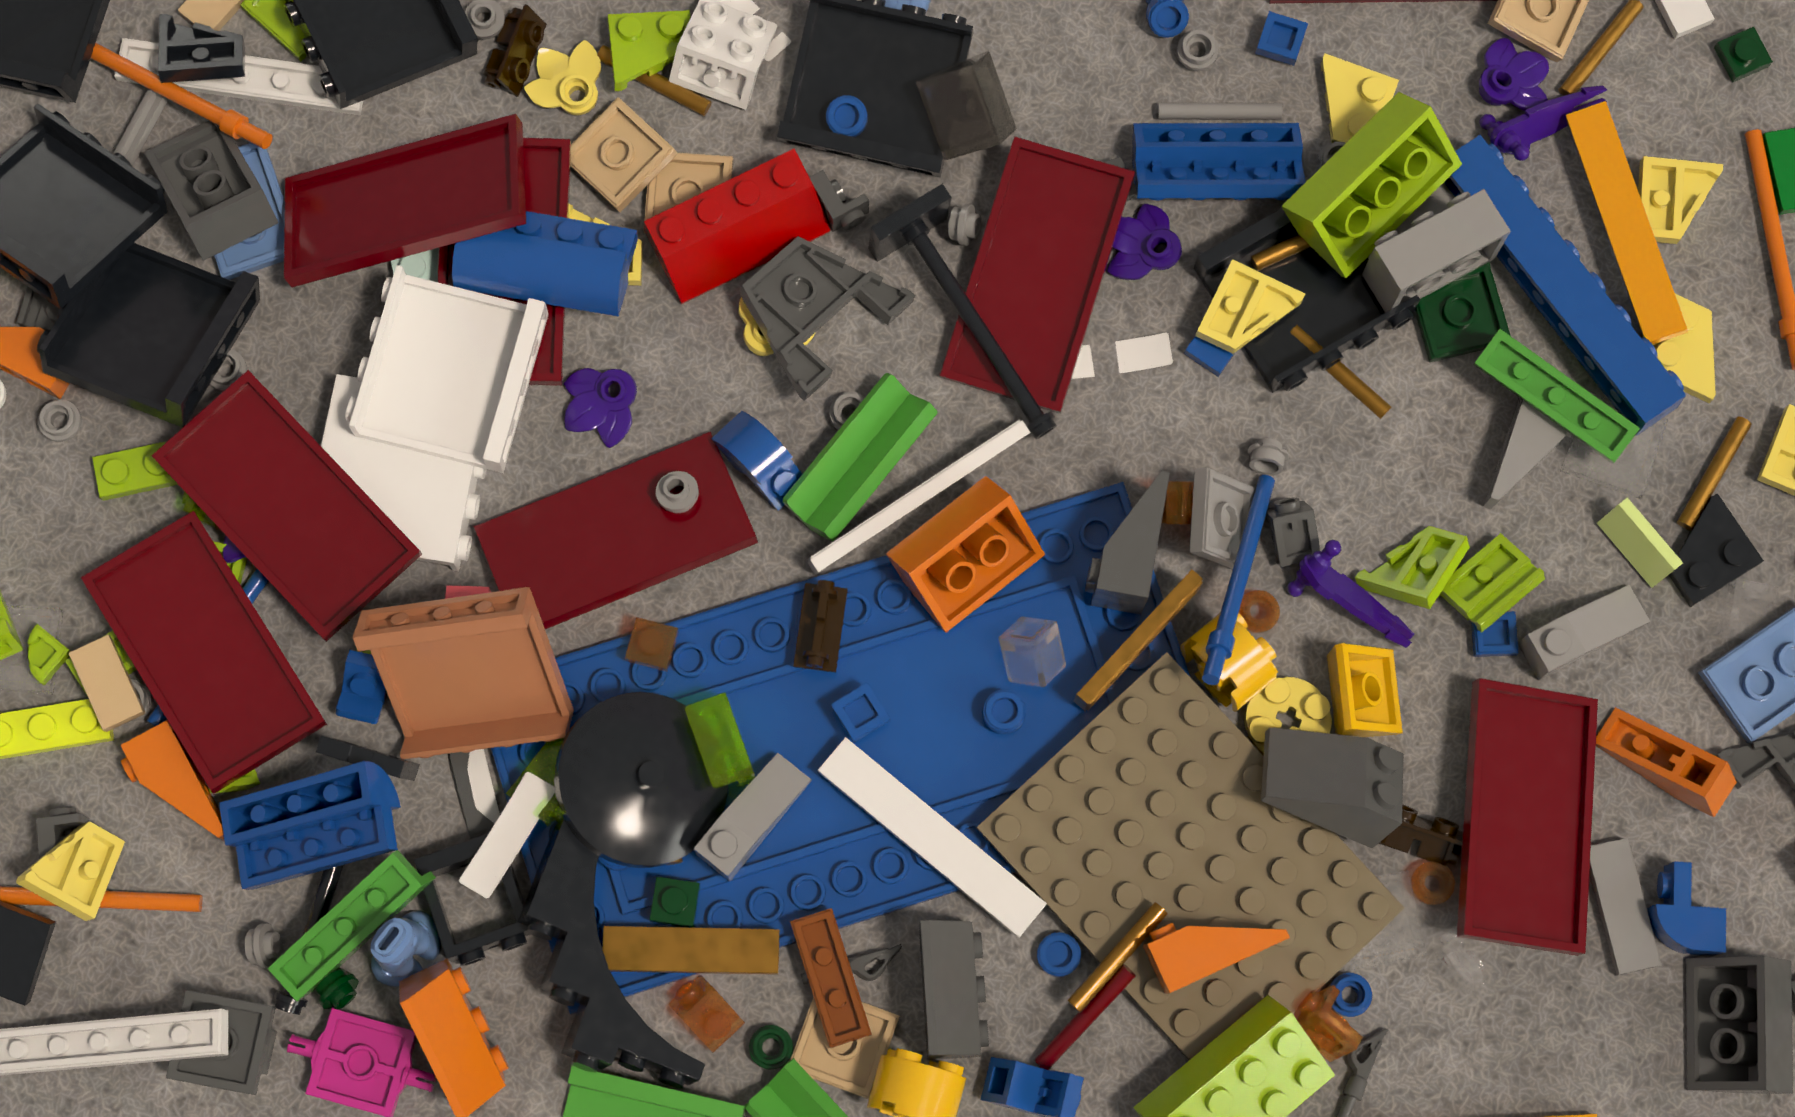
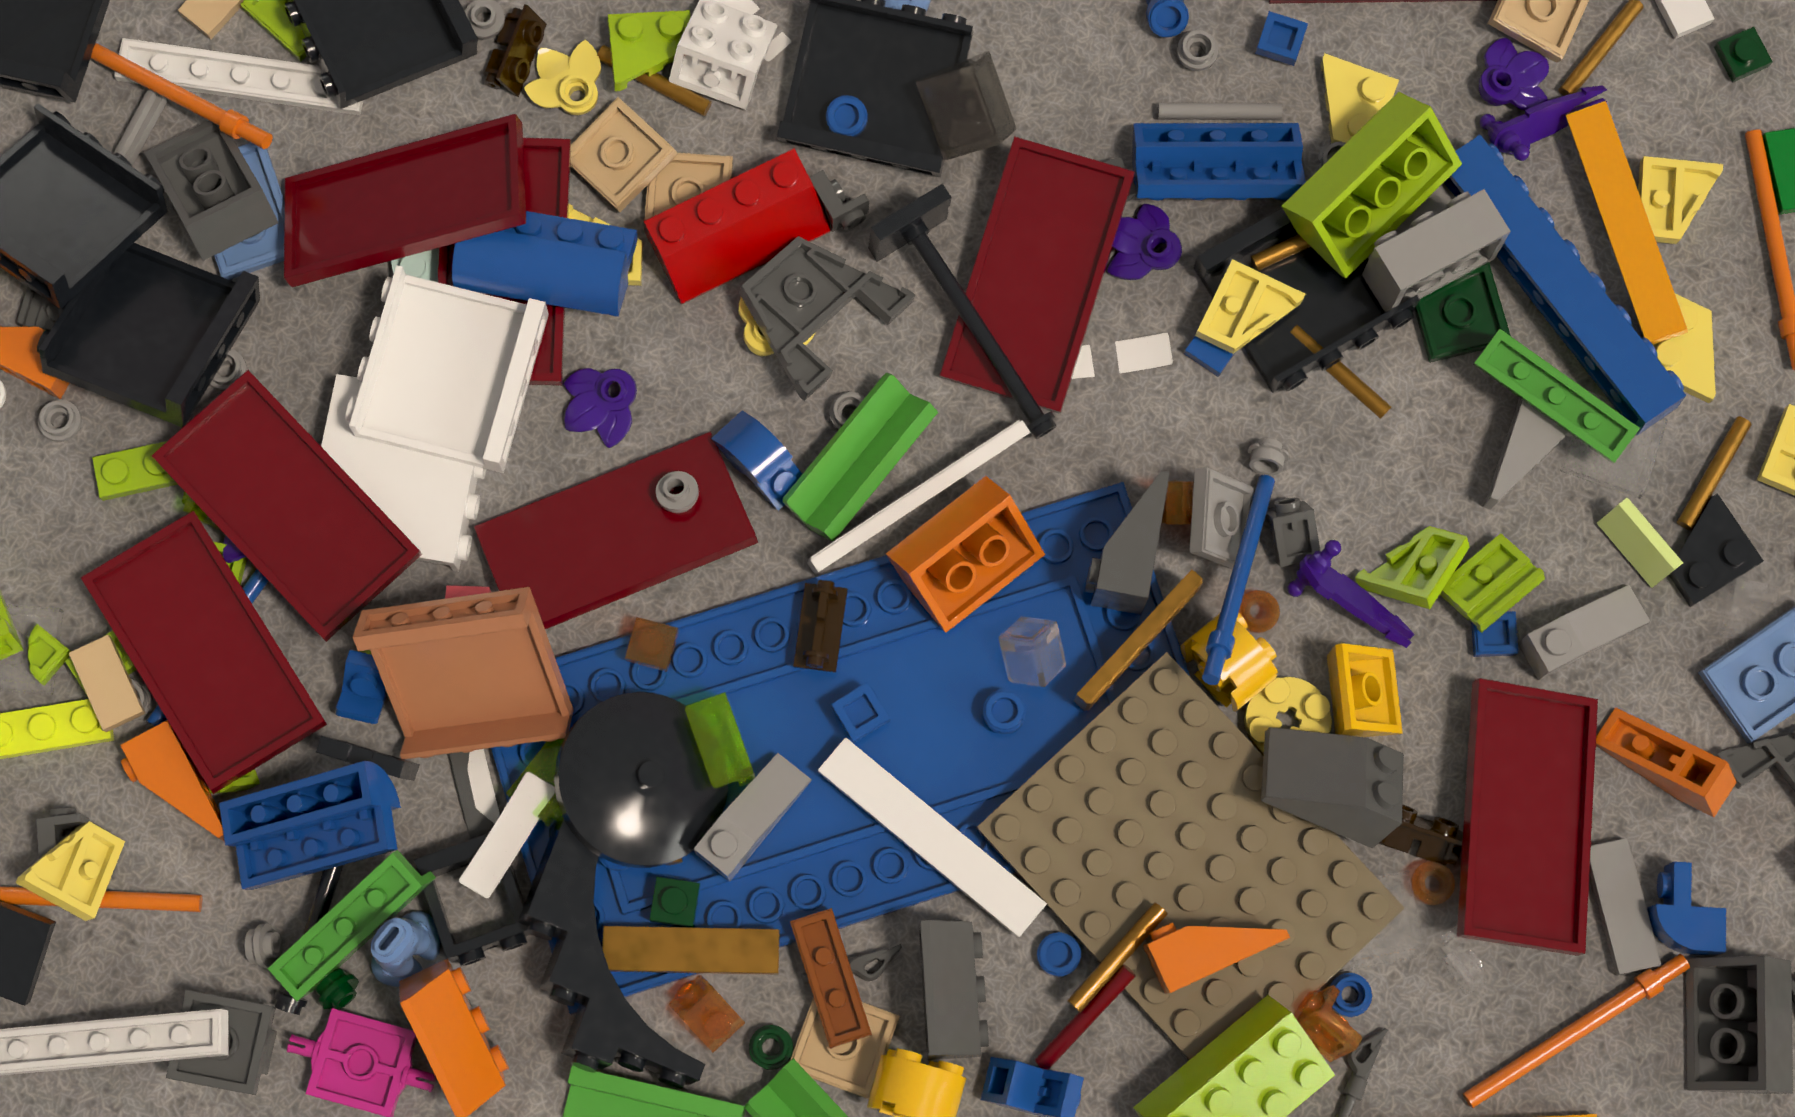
black wing [158,14,245,83] -> none
light grey plate [948,204,981,246] -> none
none -> orange bar [1462,954,1690,1108]

